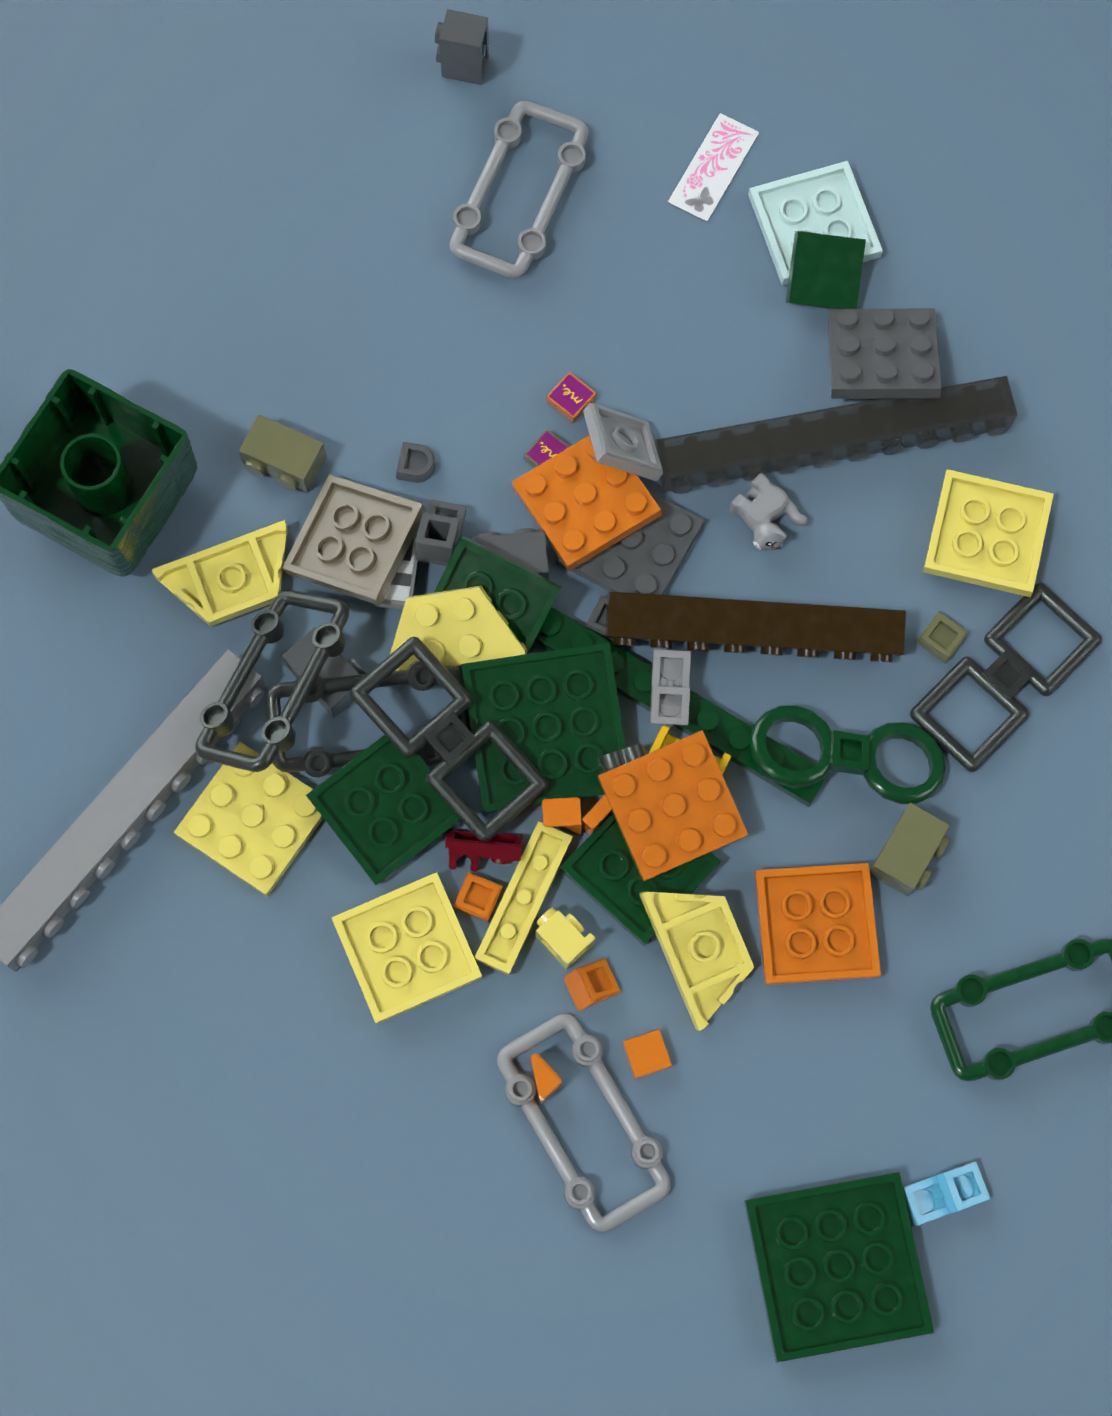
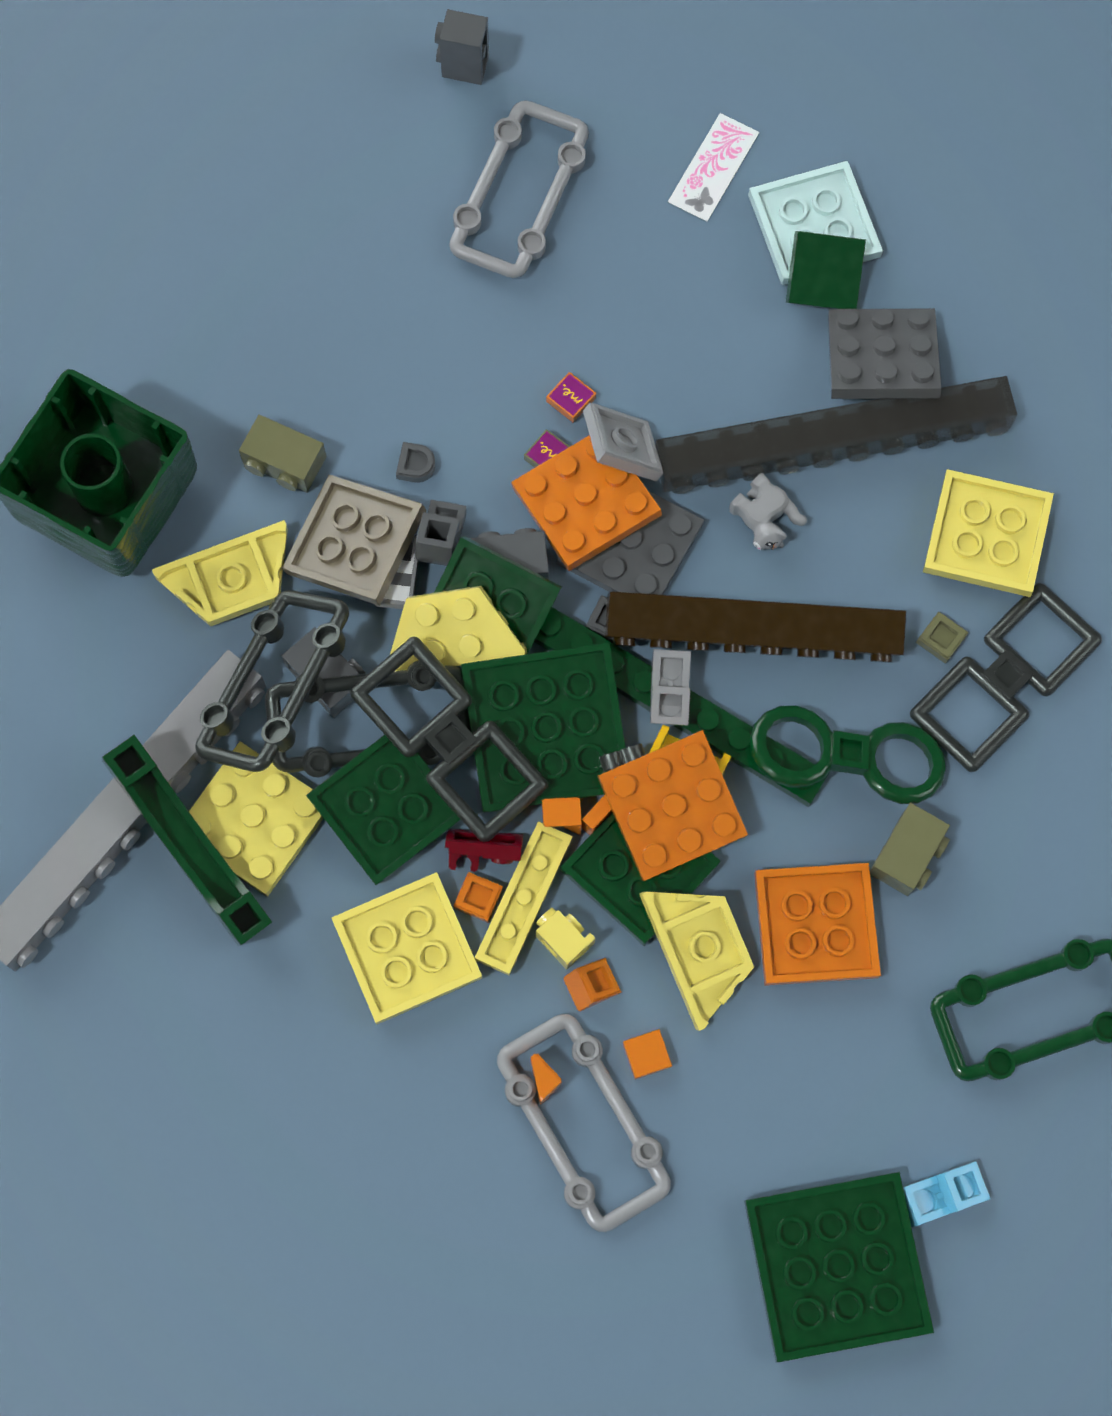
none -> dark green arch [102,735,272,946]

